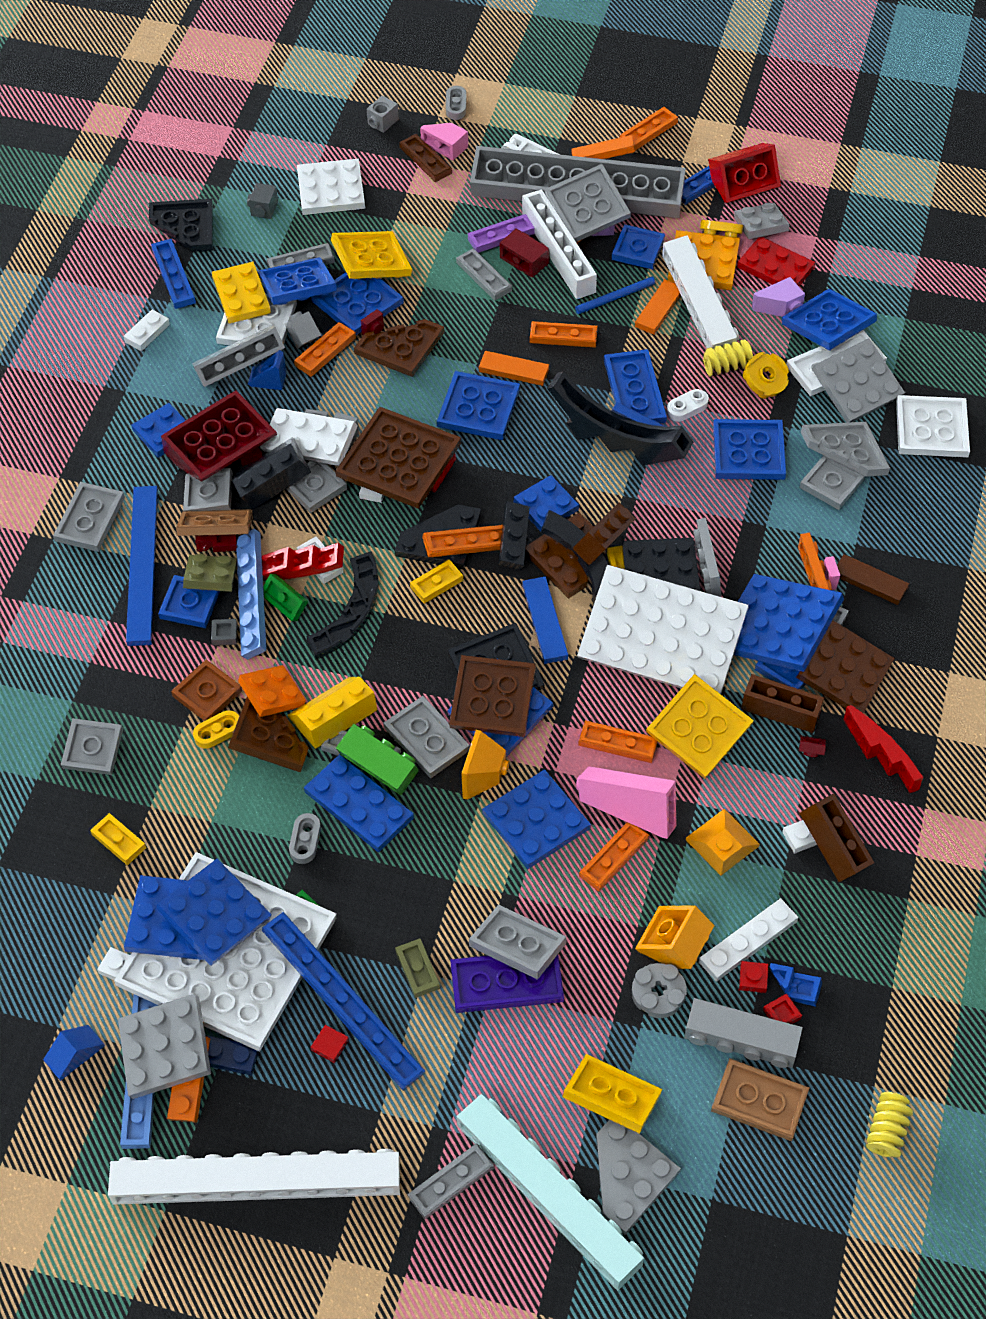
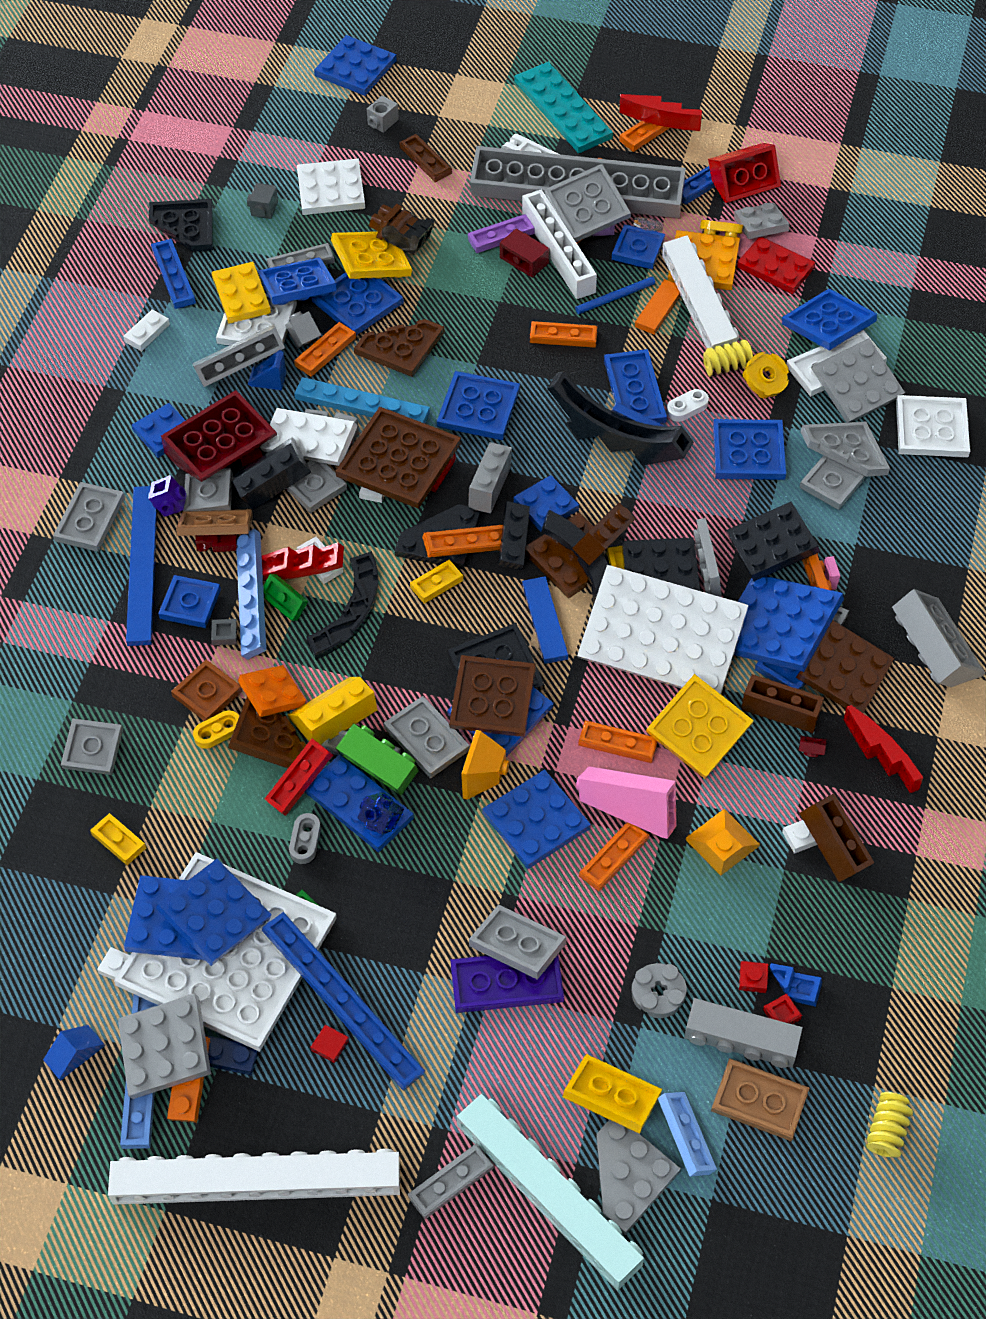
olive plate [183,554,237,592] -> none
dark red plate [361,309,384,336] -> none
olive plate [395,939,440,998] -> none
bright pink slope [420,123,468,160] -> none
light grey plate [446,86,467,120] -> none
light grey tile [456,248,512,301] -> none
orange tile [479,351,549,386] -> none
orange tile [572,135,635,159] -> none
light orange slope [635,906,715,969] -> none
white plate [699,898,798,982] -> none
lavender slope [752,277,805,317] -> none
reddish brown tile [837,554,909,605] -> none
none -> dark purple brick [148,475,187,517]
none -> red plate [265,738,333,816]
none -> dark azure plate [294,377,430,423]
none -> blue plate [314,35,397,96]
none -> clear blue brick [357,792,404,835]
none -> hips [369,204,435,255]
none -> light grey brick [469,442,512,513]
none -> teal plate [514,61,613,154]
none -> red slope [619,94,702,131]
none -> clear tile [633,217,664,232]
none -> light blue plate [658,1092,717,1177]
none -> black plate [726,502,820,581]
none -> light grey slope [892,589,986,687]

